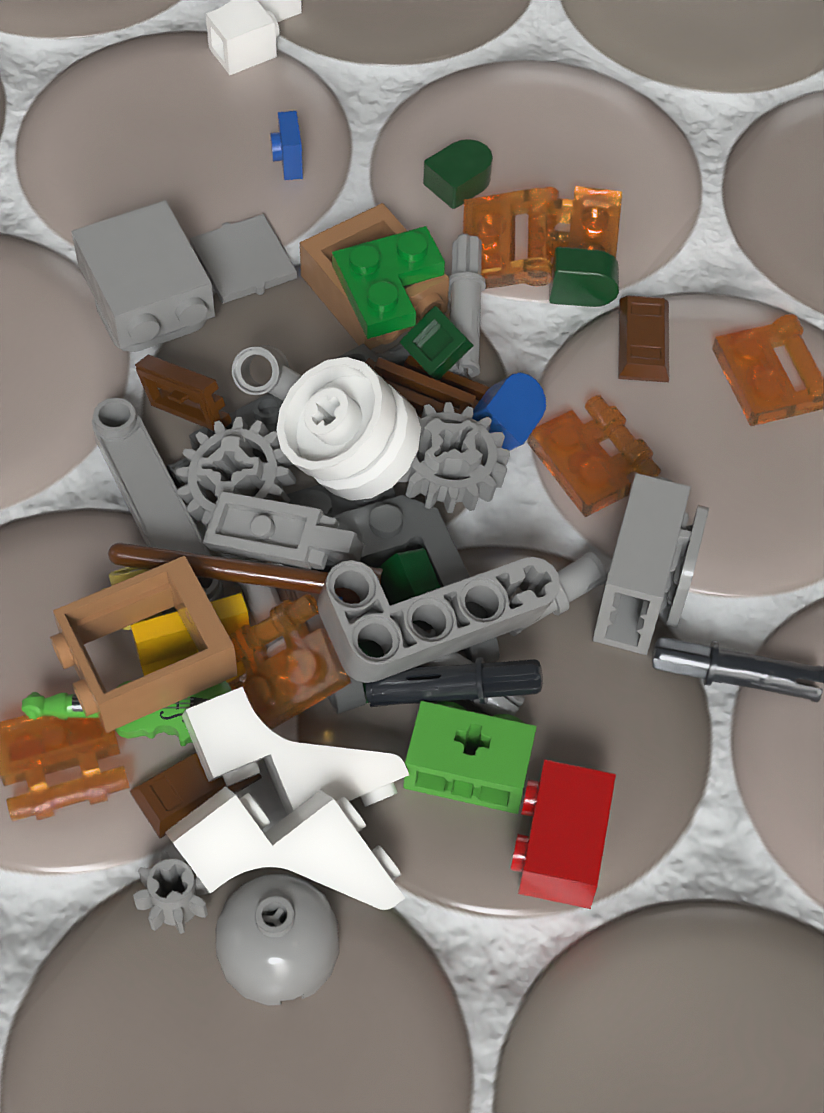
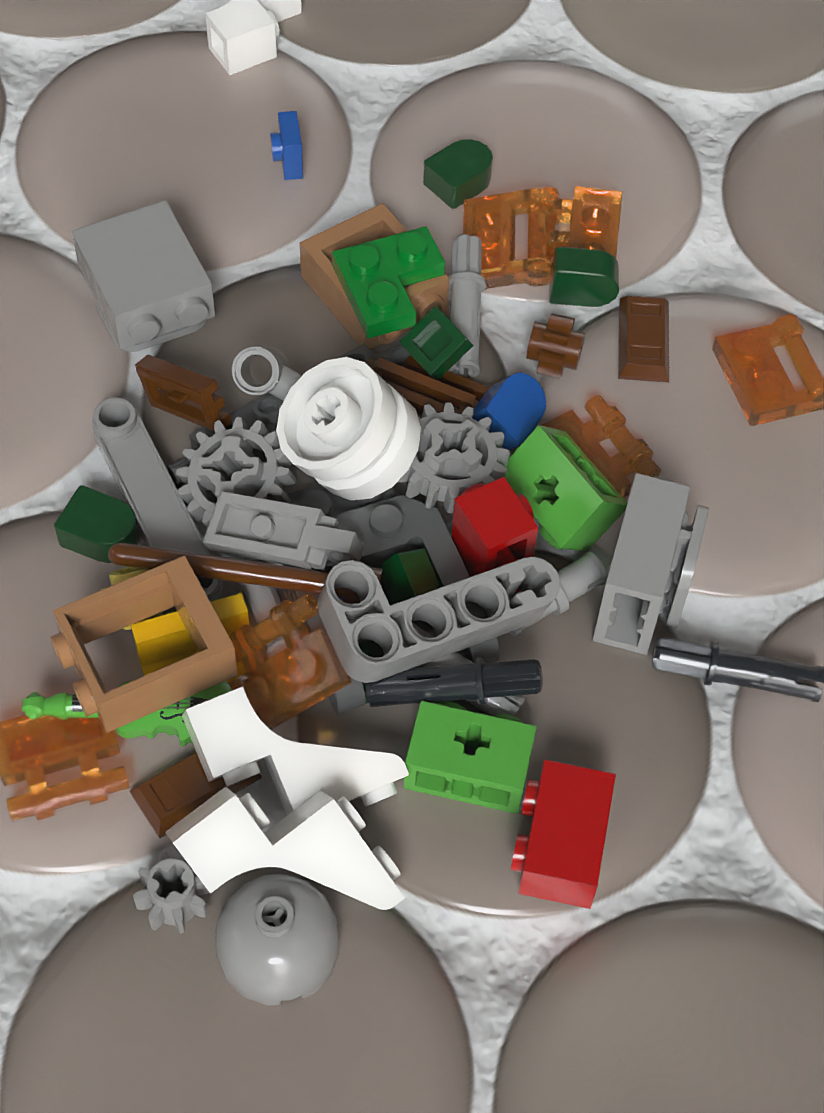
light grey piece [190,214,297,304] -> none
none -> dark green piece [54,485,139,563]
none -> red brick [451,477,538,593]
none -> bright green brick [505,425,627,552]
none -> reddish brown gear [526,313,585,379]

